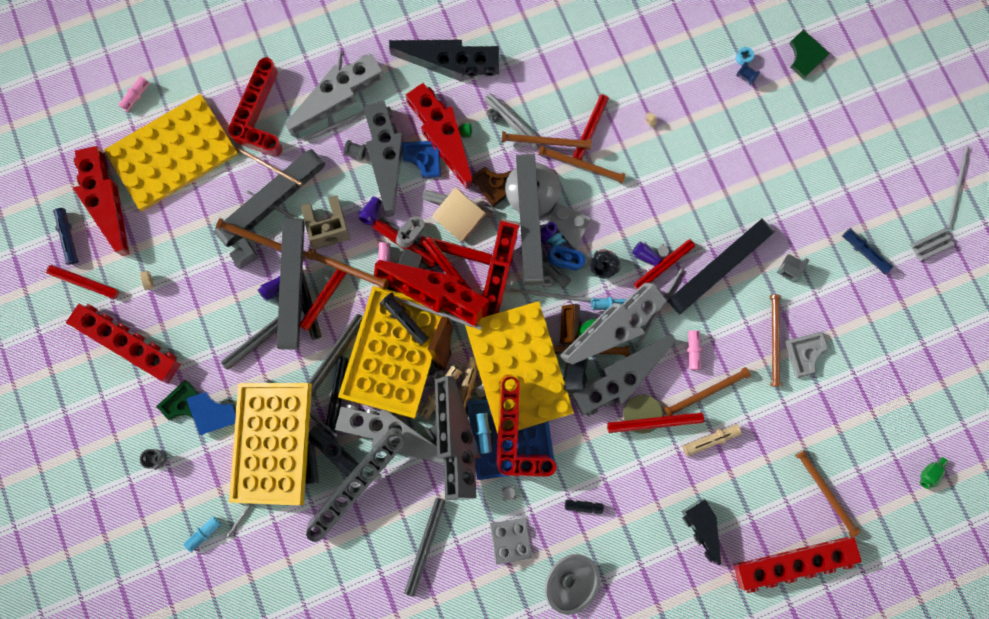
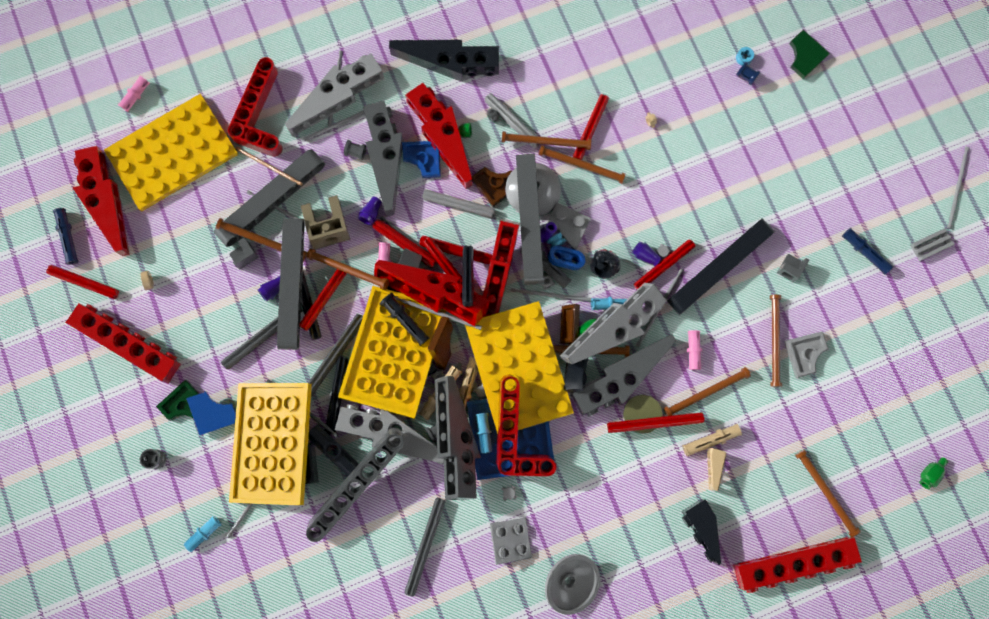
light grey beam [396,216,424,248] -> none
tan slope [432,187,486,242] -> none
black axle [564,499,604,514] -> none
none -> black axle [462,245,474,307]
none -> tan slope [707,448,726,491]

